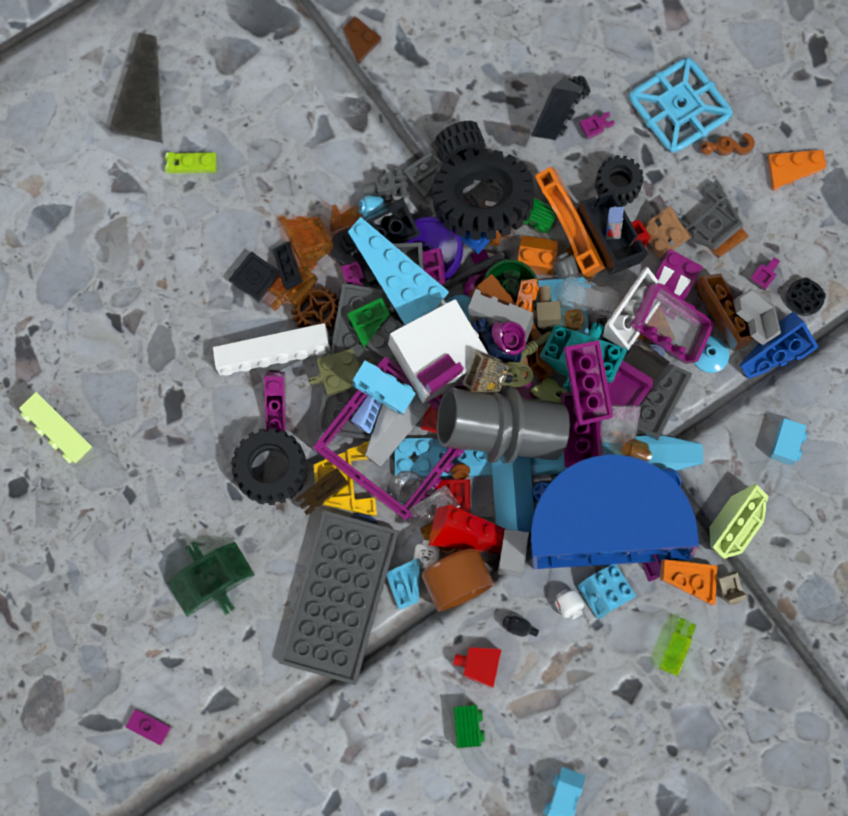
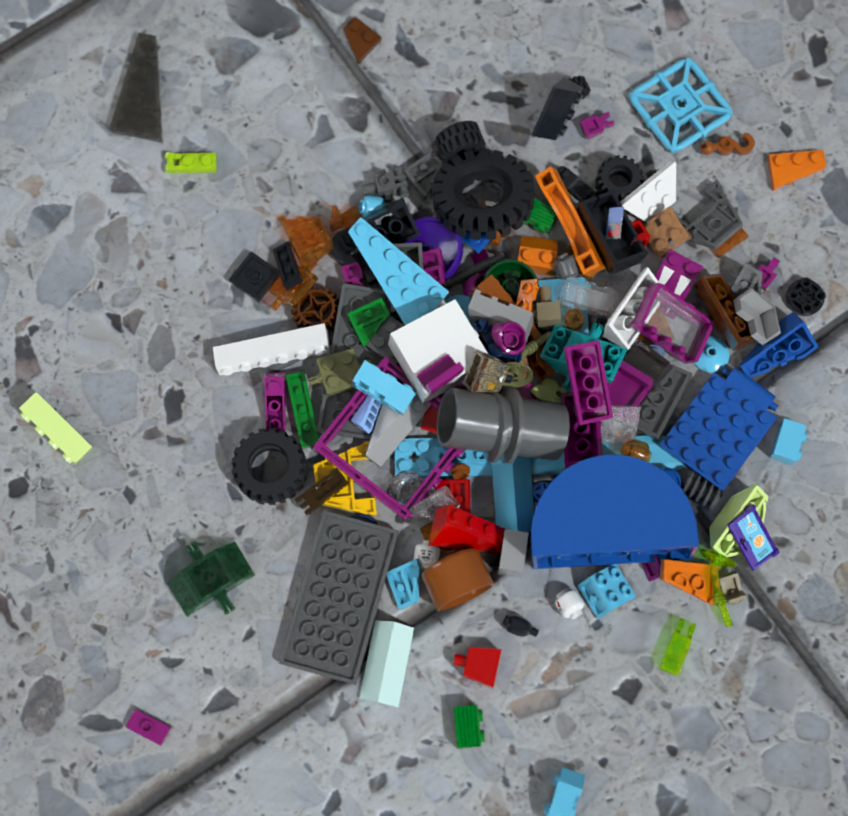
none -> green plate [286,371,319,449]
none -> light aqua slope [359,620,414,707]
none -> black piece [557,166,598,201]
none -> white wing [620,160,676,223]
none -> blue plate [659,367,779,492]
none -> dark grey piece [681,470,724,511]
none -> clear neon green dish [699,549,738,628]
none -> door [727,504,780,571]
none -> dark grey wing [730,263,762,298]

